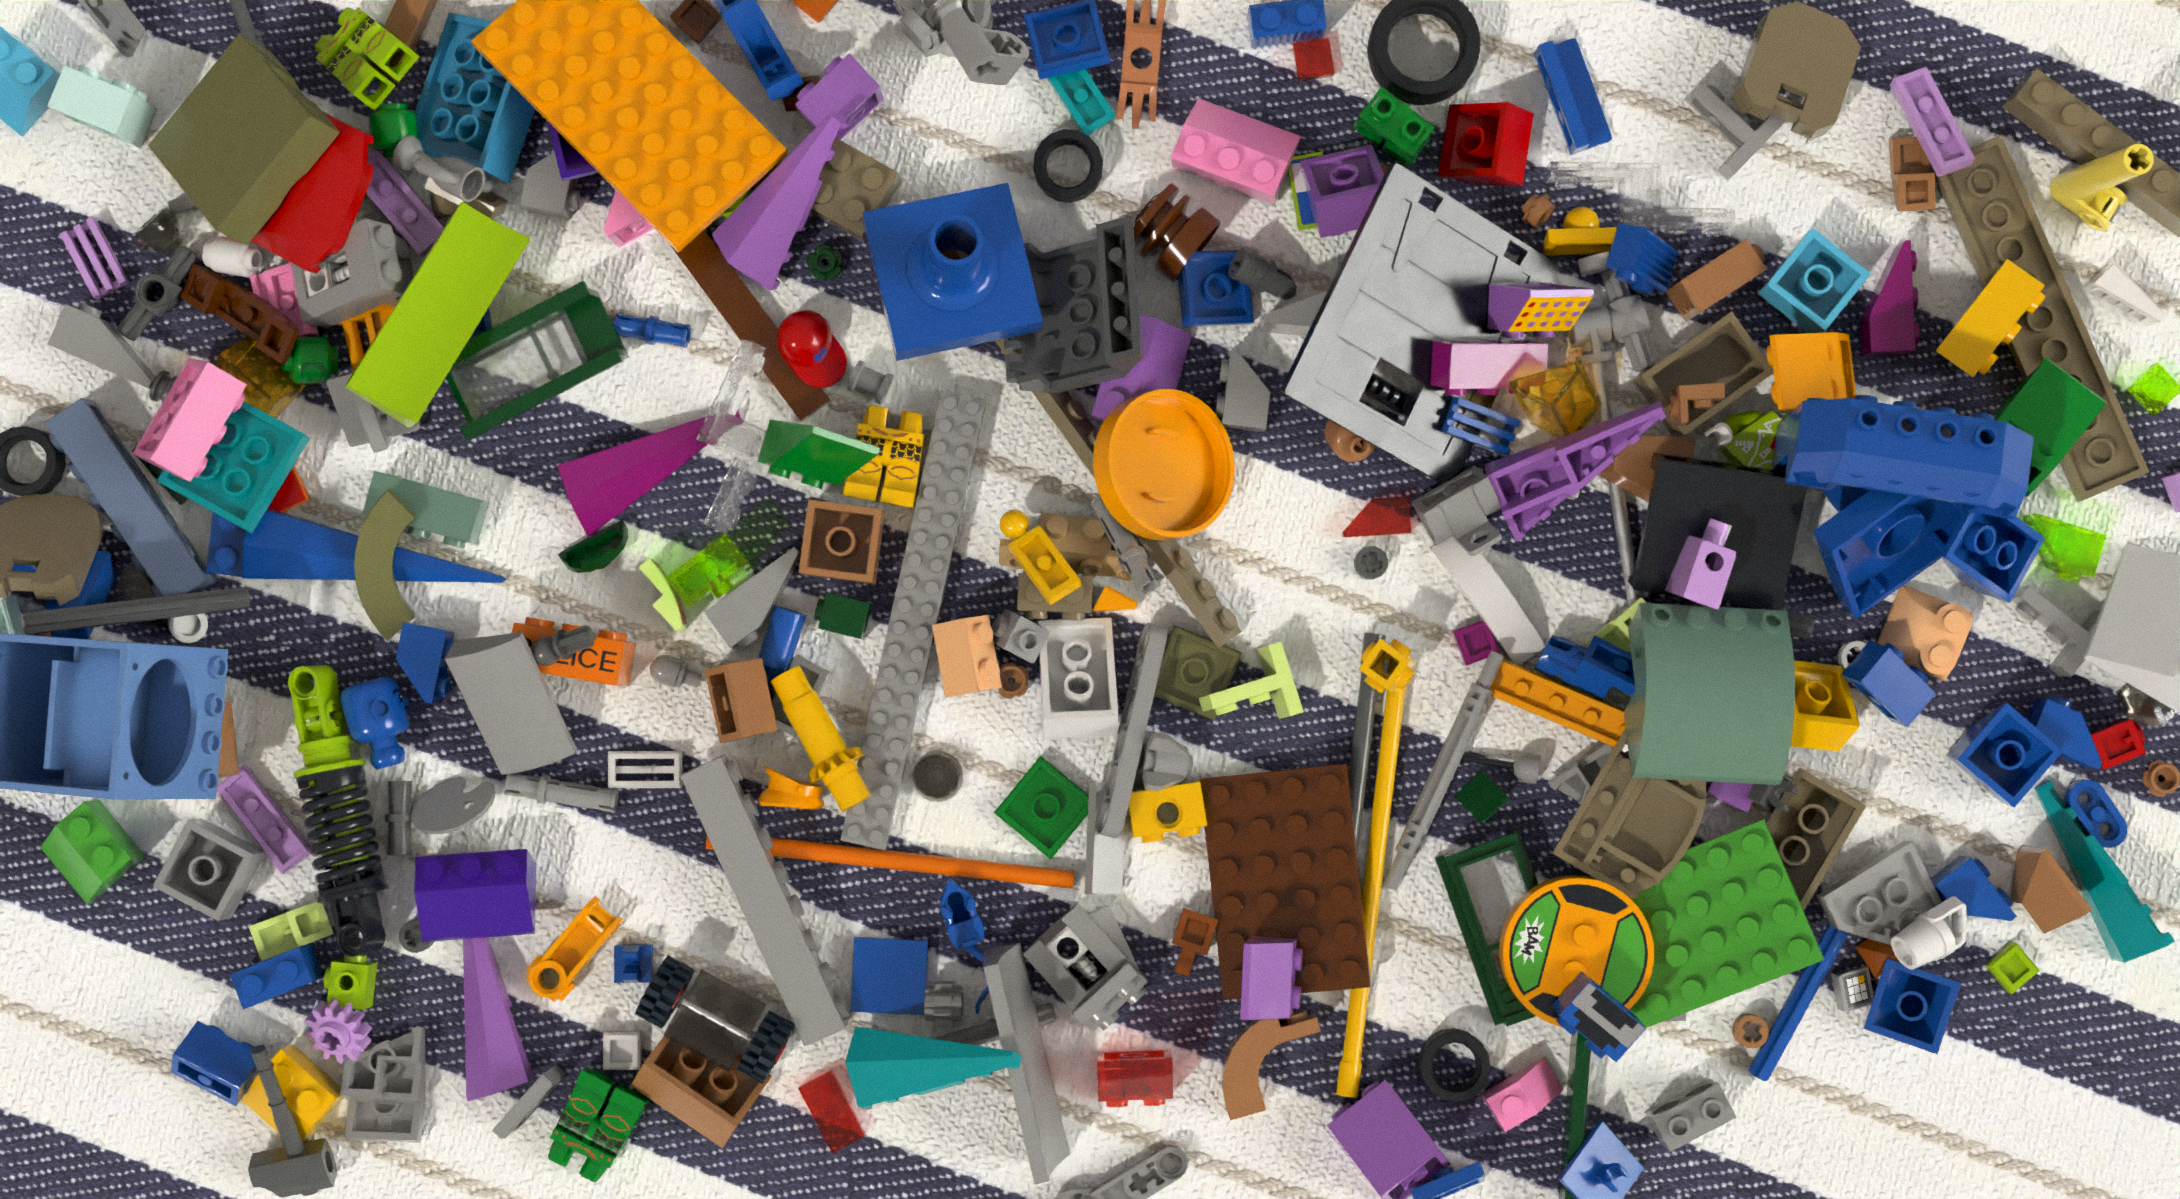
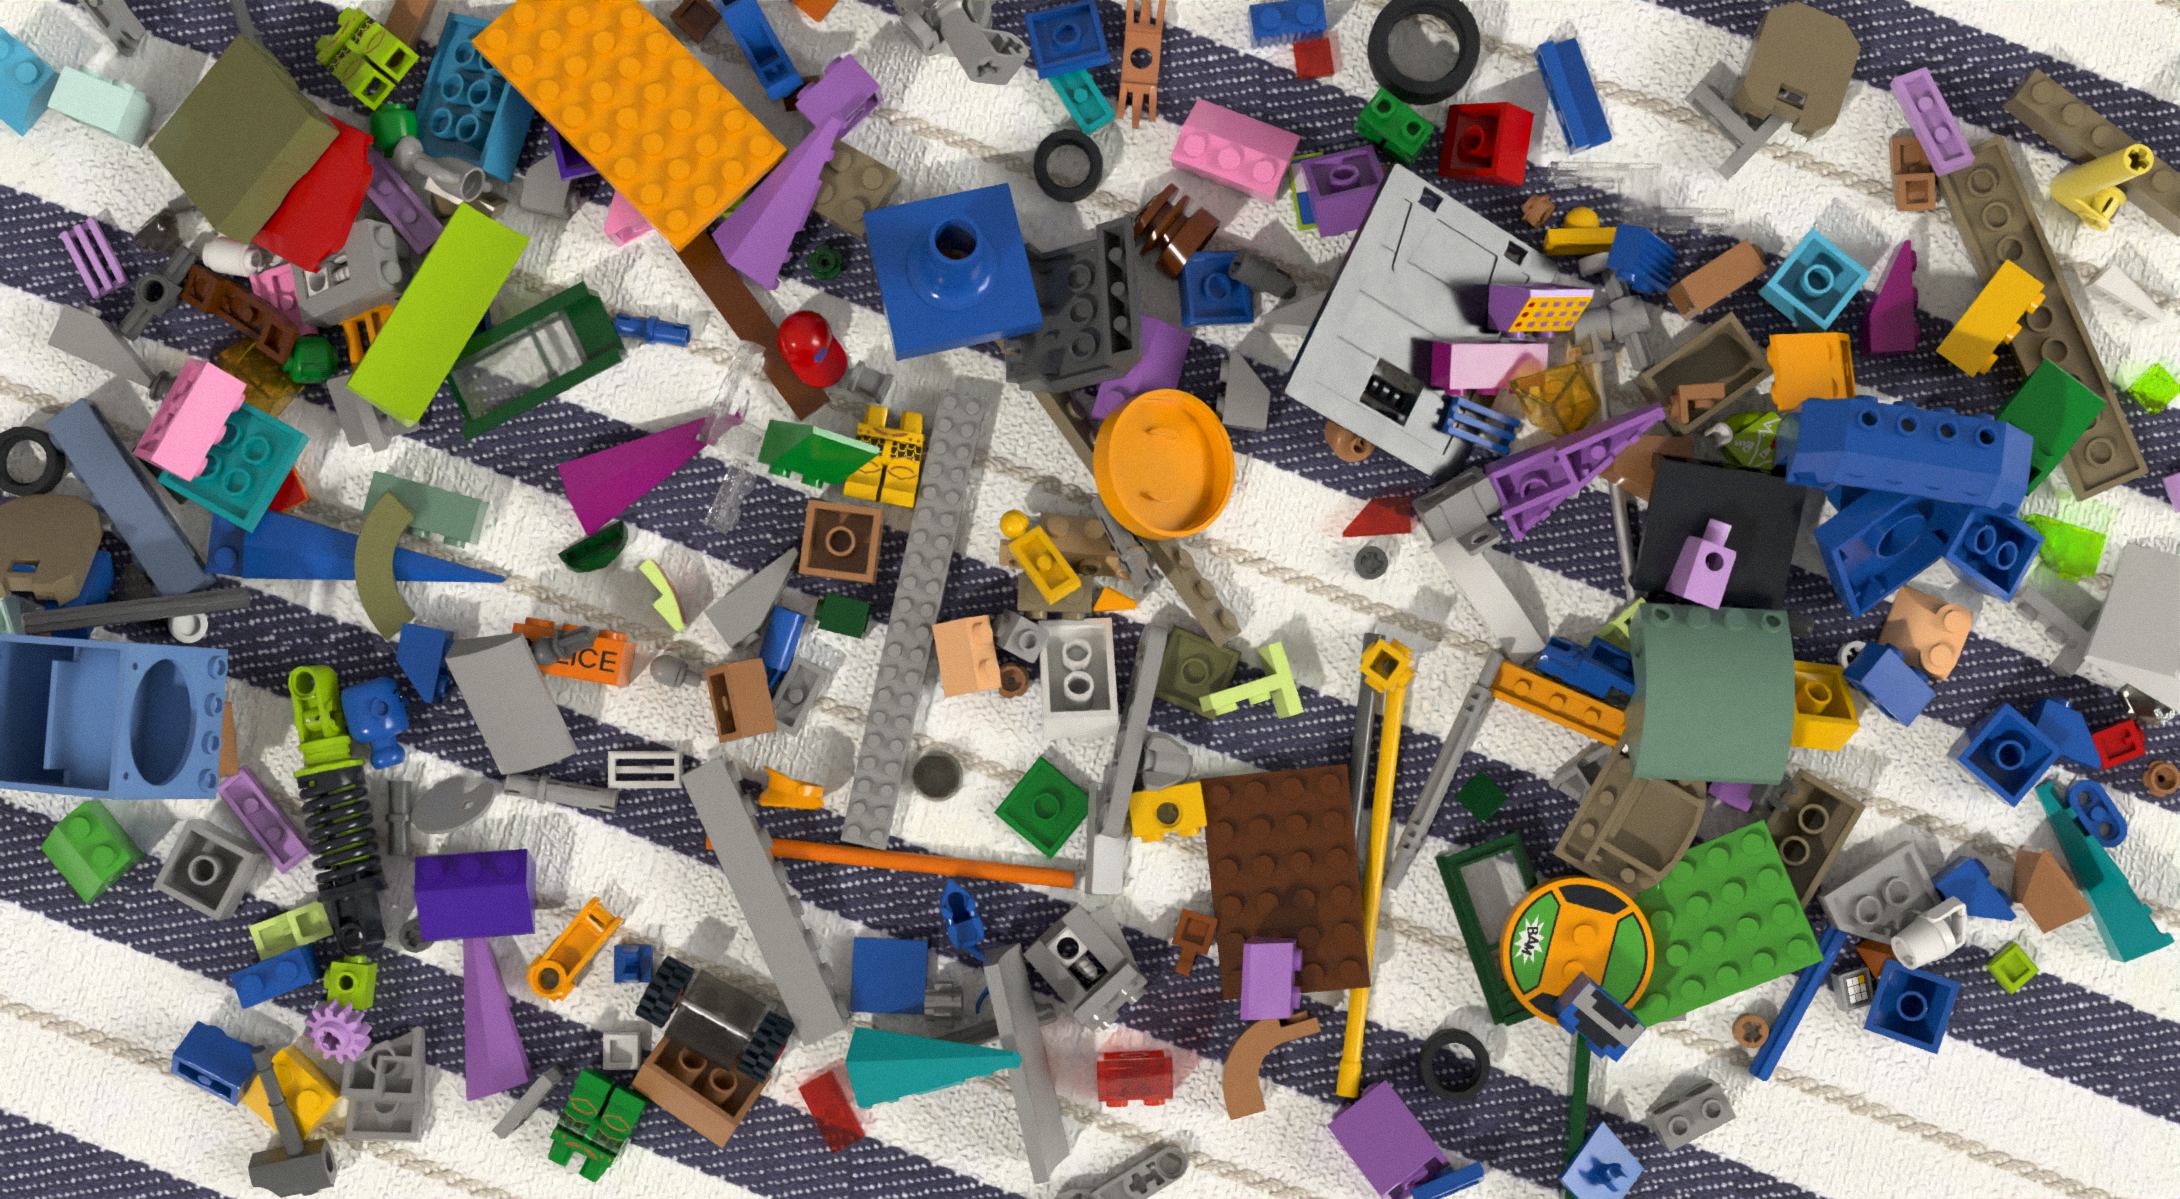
clear neon green brick [666,533,752,609] -> none
yellow gear [770,666,871,812] -> none
magenta tile [1452,620,1501,666] -> none
light grey hinge [1459,754,1541,784] -> none
bright pink slope [1481,1057,1564,1132] -> none

